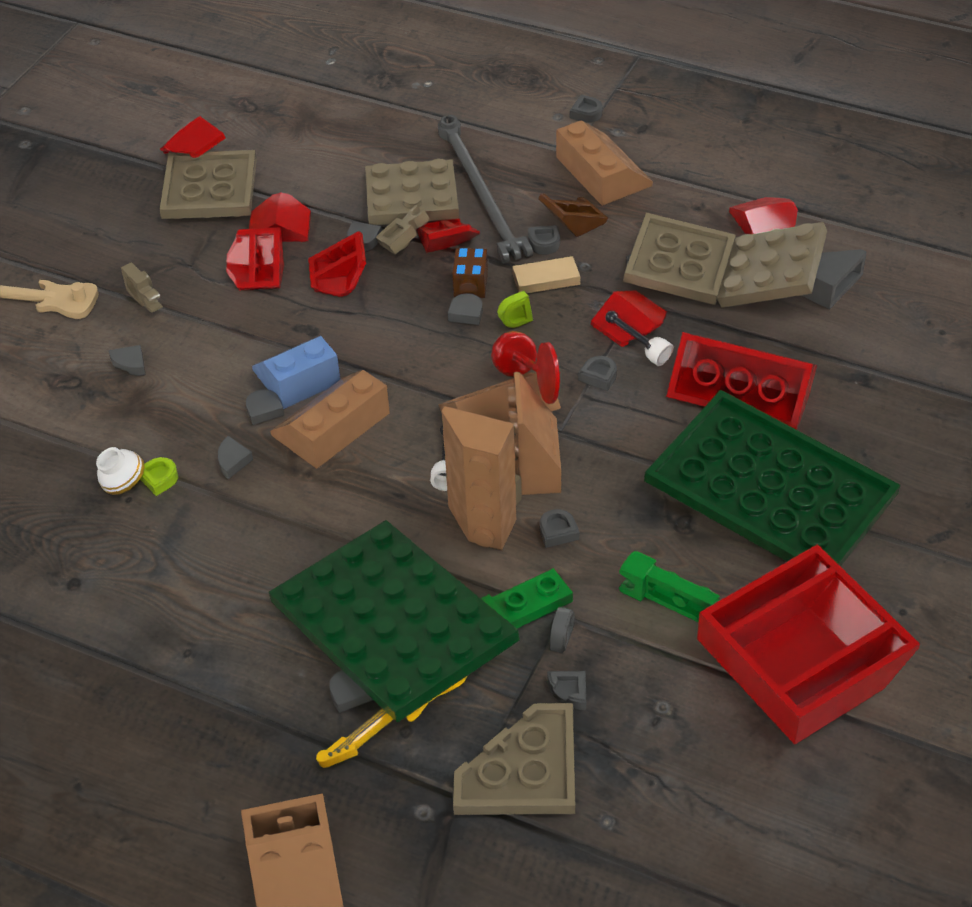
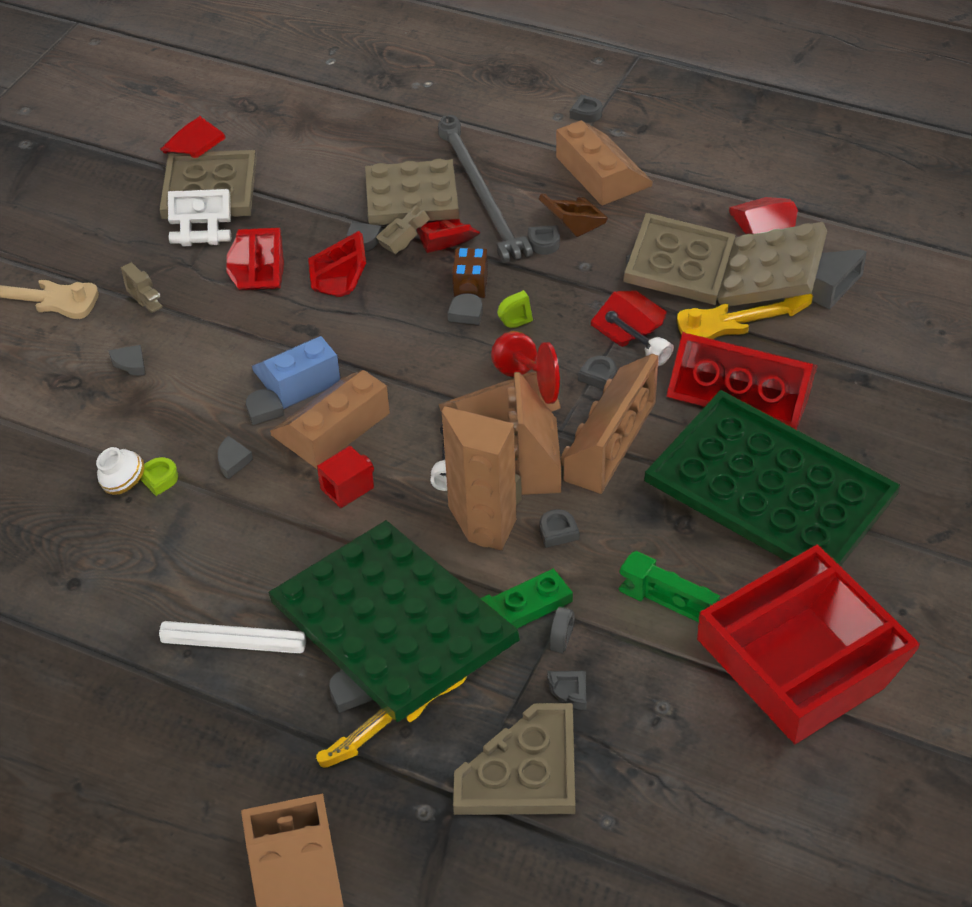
red slope [249,192,311,242] -> none
tan tile [512,256,580,294] -> none
none -> white axle [159,621,306,654]
none -> white plate [168,189,231,246]
none -> red brick [317,446,374,508]
none -> medium nougat slope [560,354,658,494]
none -> yellow piece [677,294,813,339]

